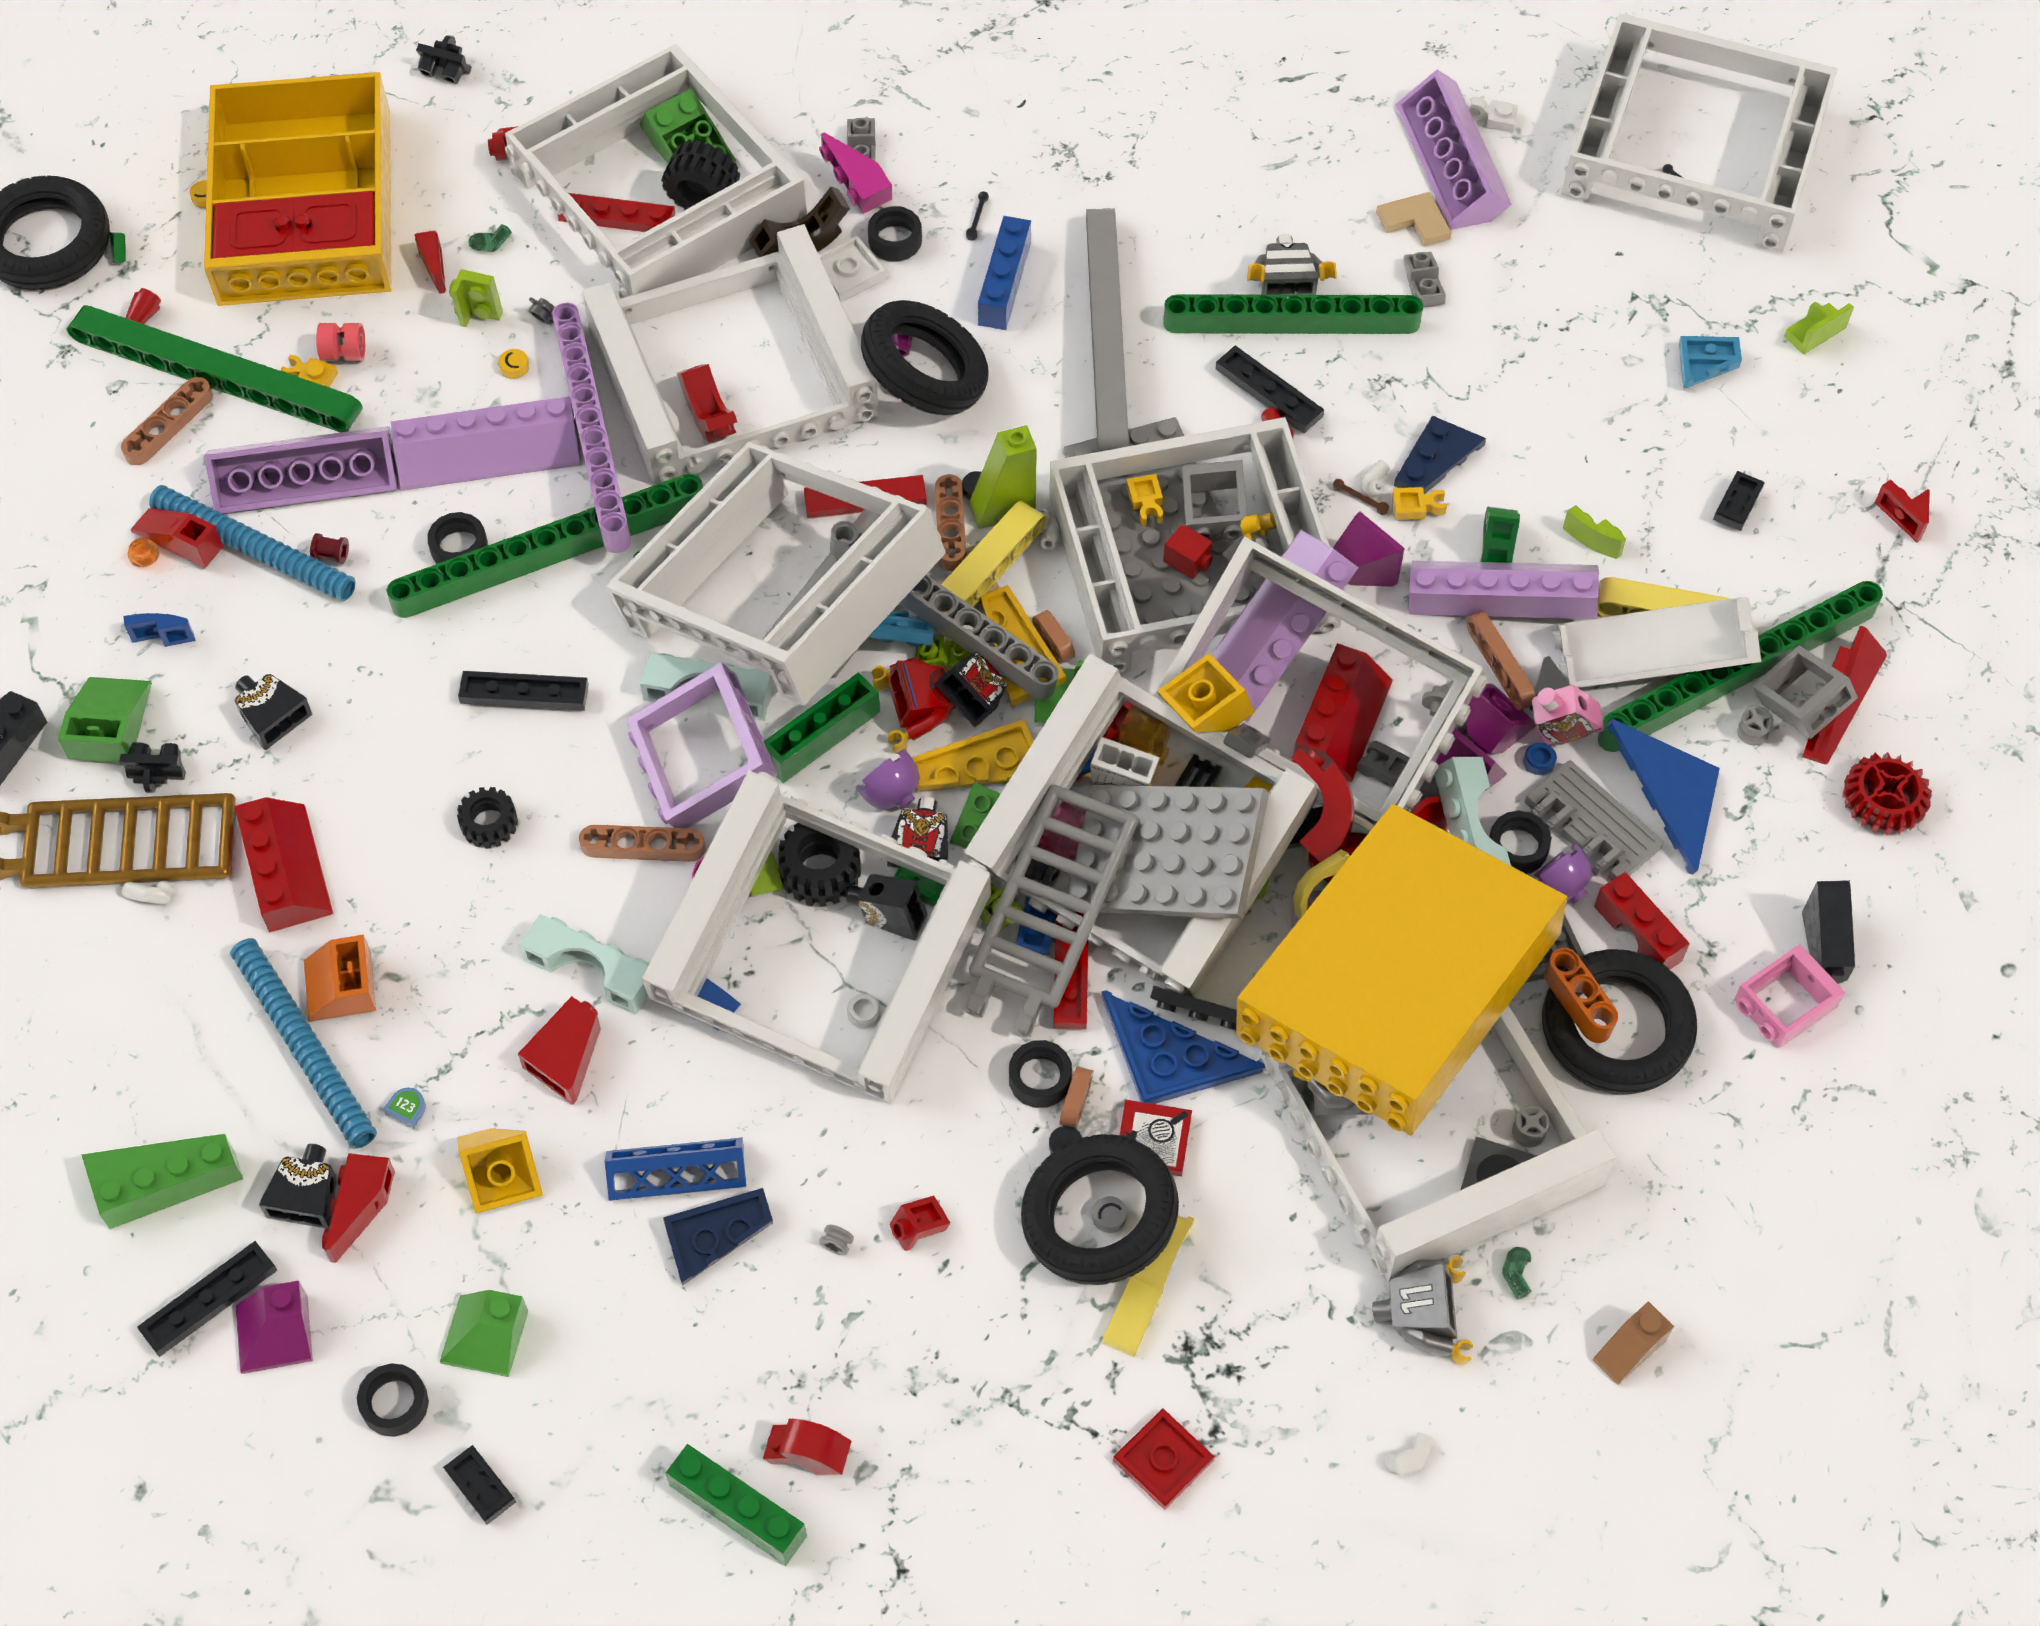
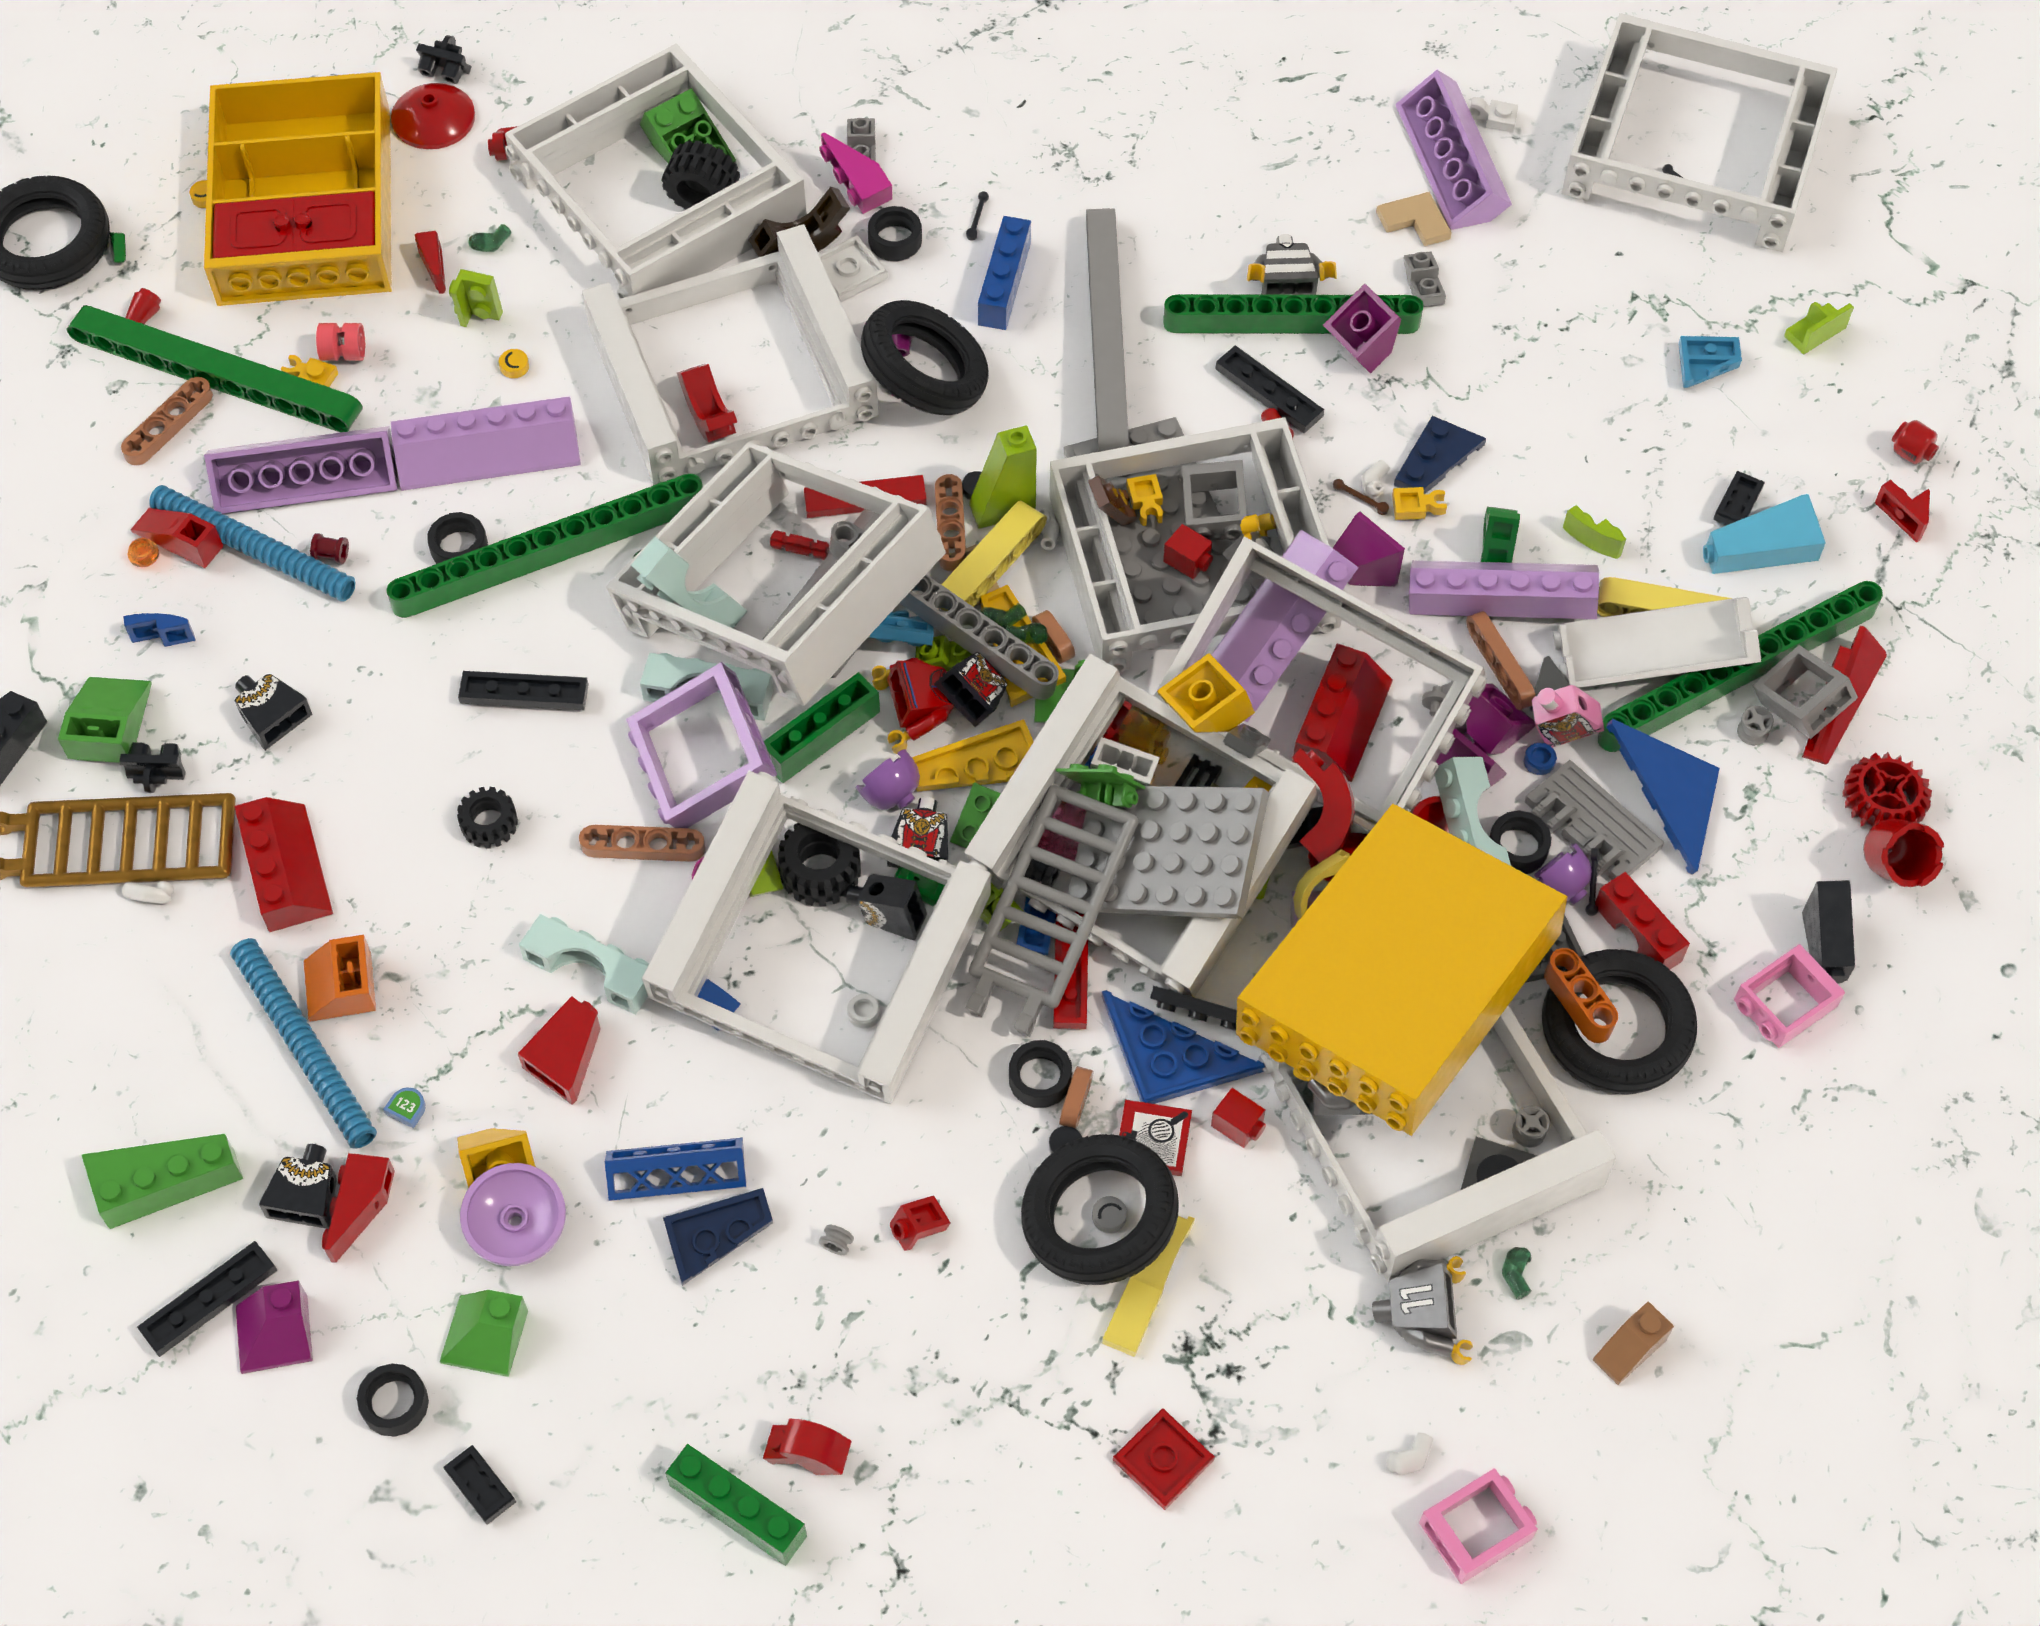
dark grey plate [528,297,554,324] -> none
lavender beam [552,302,631,553] -> none
red plate [557,193,675,232] -> none
dark grey plate [1356,741,1440,801] -> none
none -> red dish [391,83,475,149]
none -> lavender dish [460,1163,566,1266]
none -> light aqua arch [631,536,747,628]
none -> red axle [770,530,829,560]
none -> clear green arm [980,603,1027,630]
none -> clear green arm [1002,622,1048,644]
none -> bright green hinge [1056,764,1145,808]
none -> reddish brown plate [1088,475,1137,525]
none -> red brick [1211,1088,1266,1148]
none -> magenta slope [1323,283,1401,374]
none -> bright pink window [1419,1468,1538,1584]
none -> black hinge [1585,848,1600,916]
none -> medium azure slope [1703,494,1826,574]
none -> red cylinder [1863,818,1944,887]
none -> red head [1891,420,1939,464]

